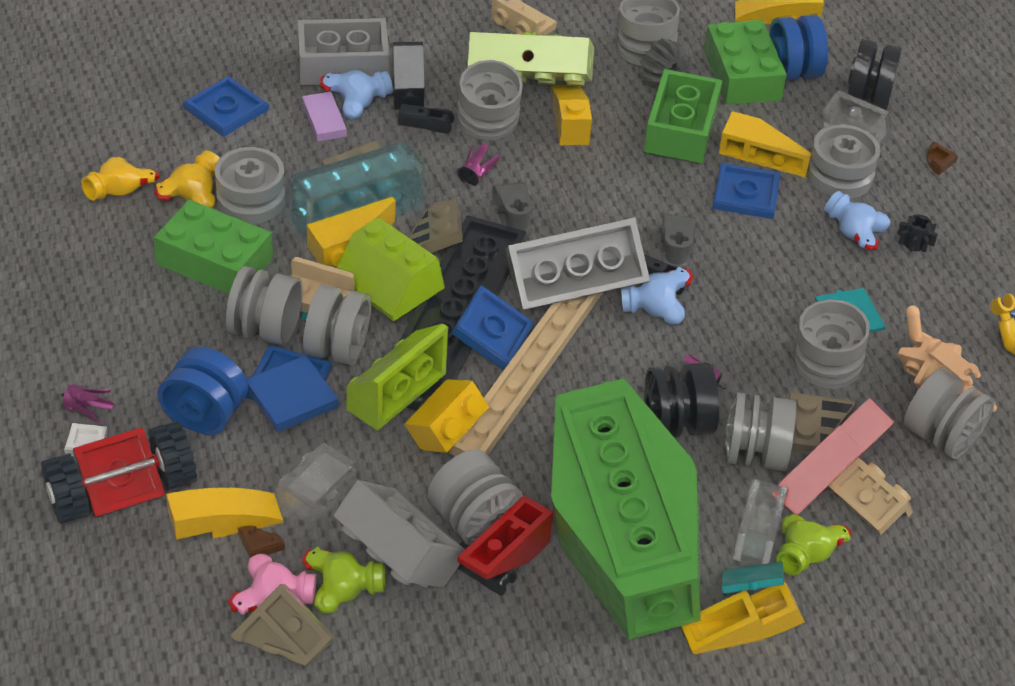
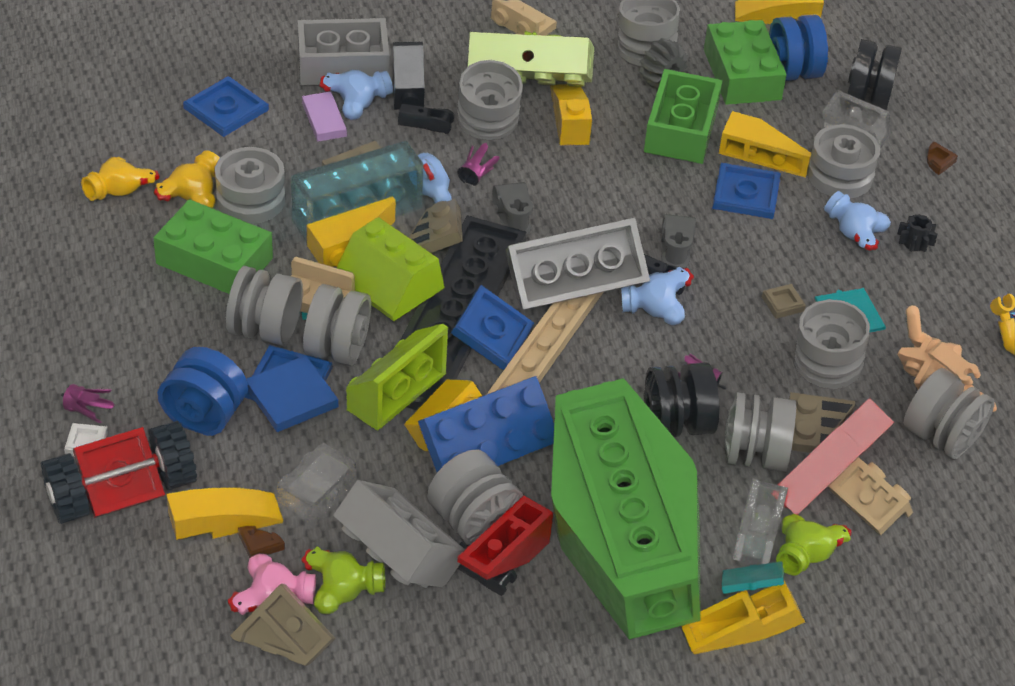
none -> light blue animal [412,153,452,203]
none -> blue plate [418,376,554,472]
none -> dark tan tile [762,284,806,319]

